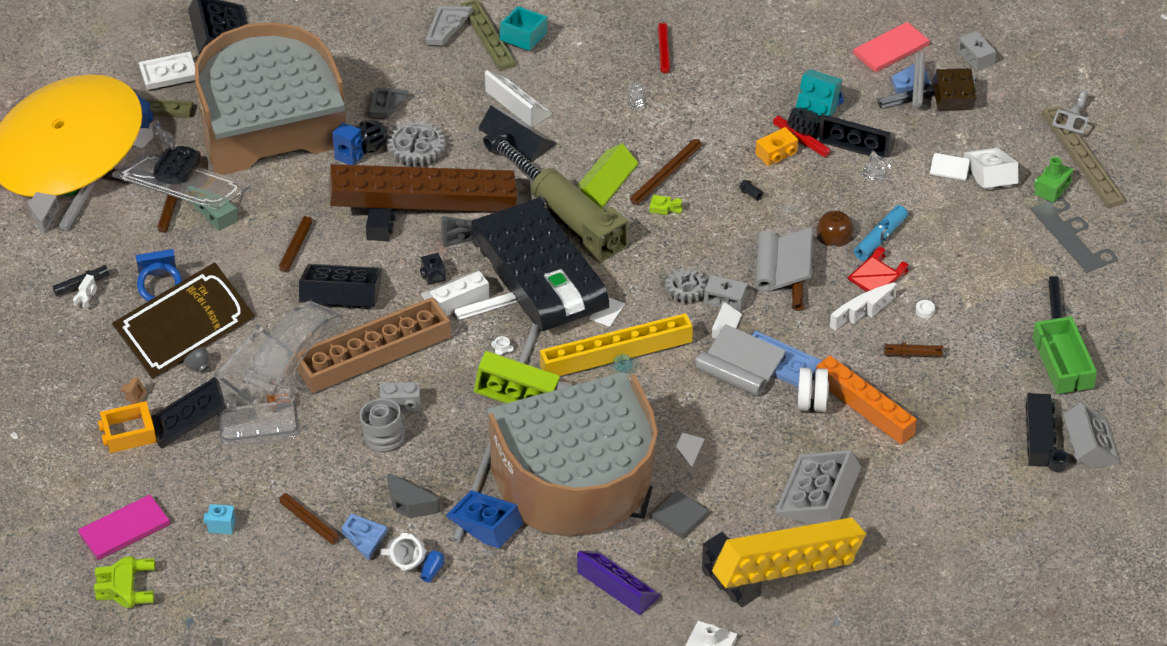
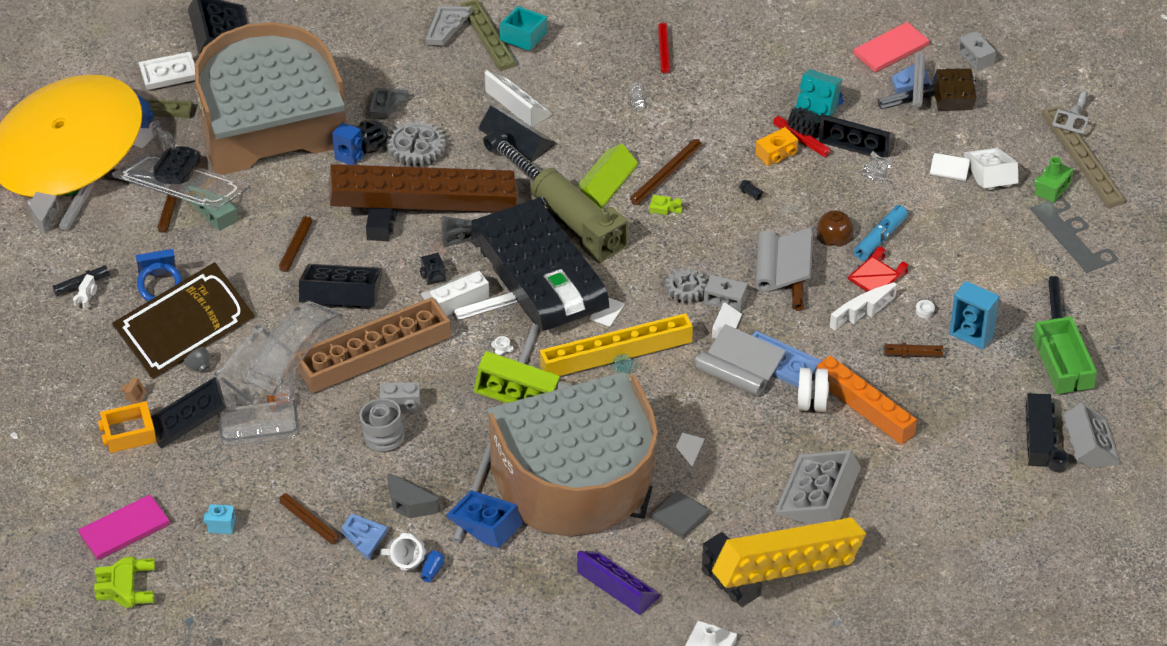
none -> dark azure brick [949,281,1000,349]

